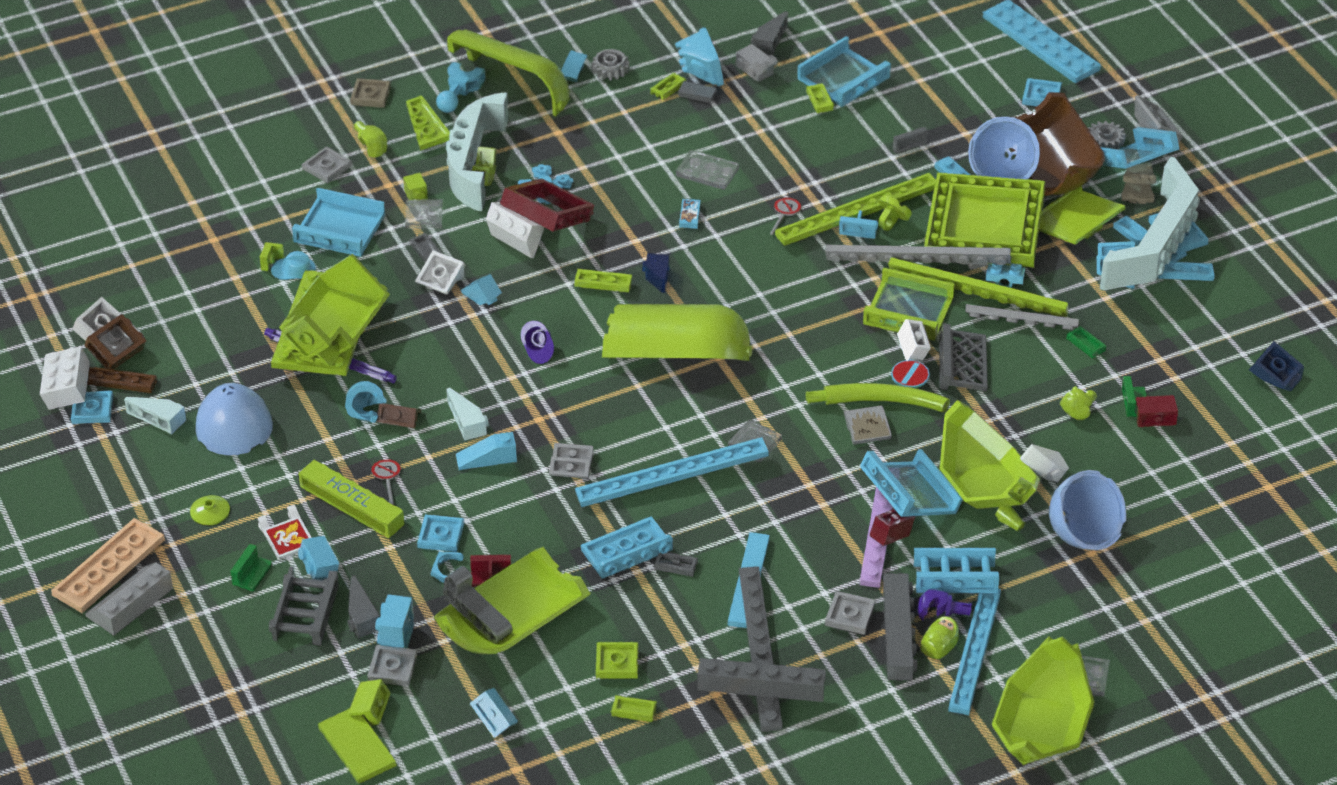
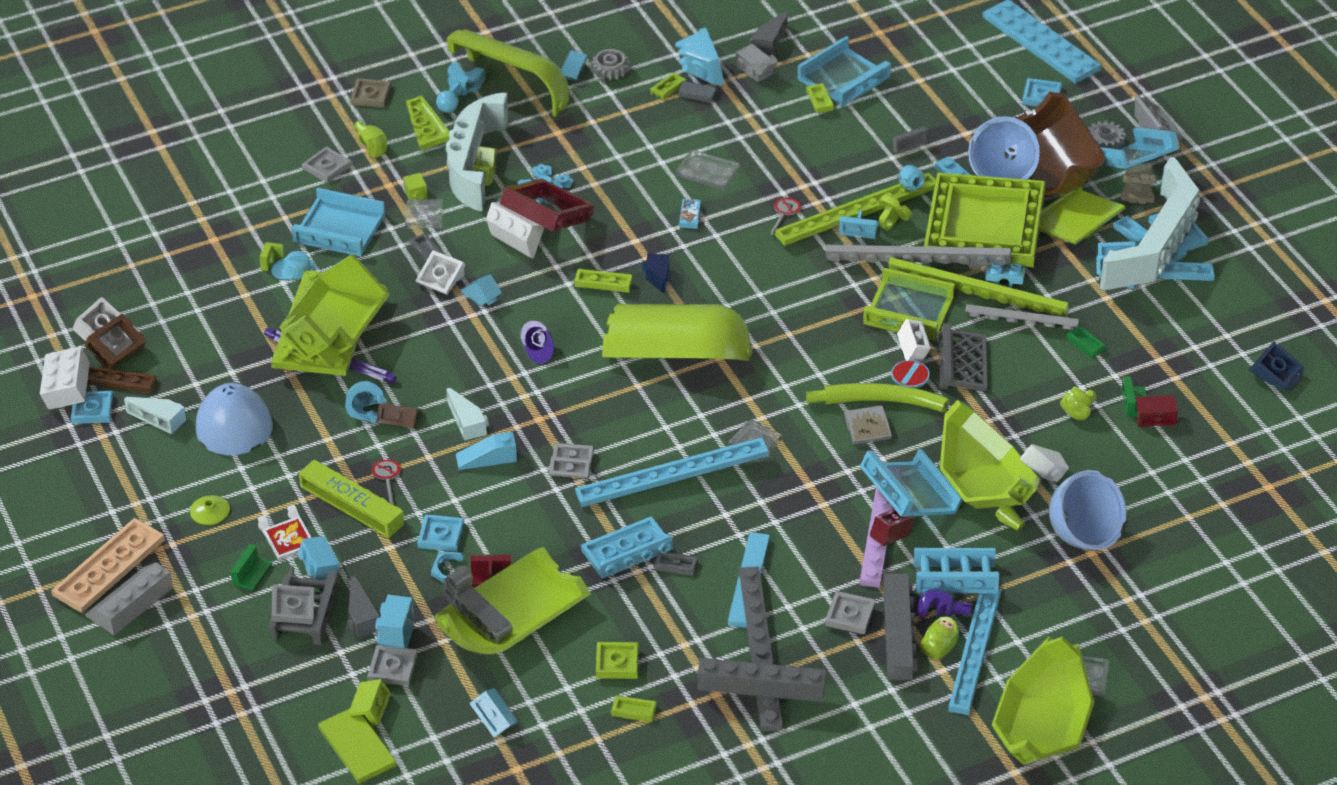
none -> light grey plate [271,584,314,624]
none -> medium azure head [898,165,925,191]

